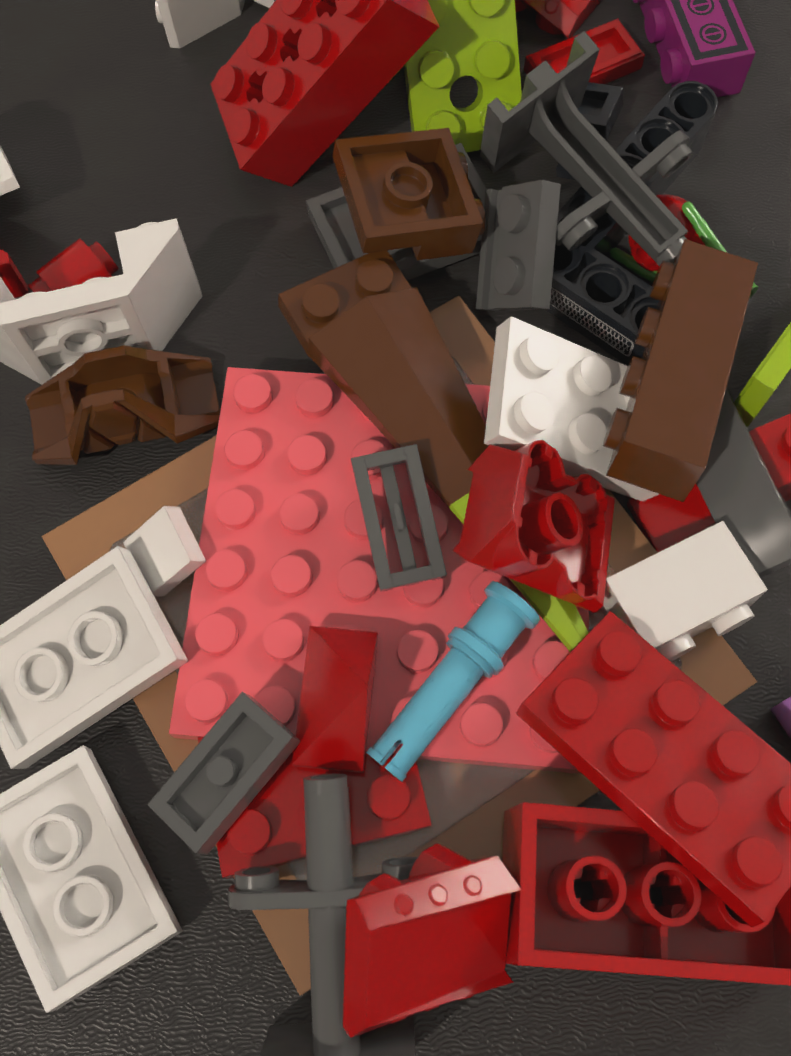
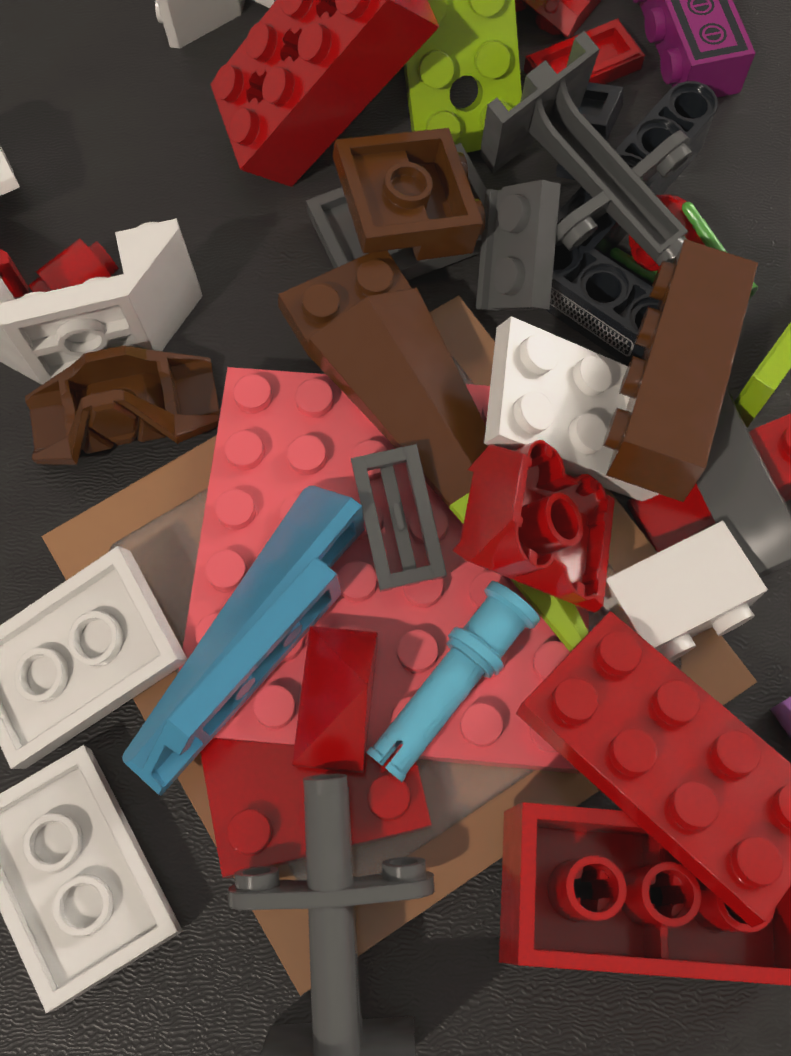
white tile [123,506,206,596] -> none
dark grey plate [147,692,301,855] -> none
red slope [343,843,521,1038] -> none
none -> dark azure wedge [122,486,365,796]

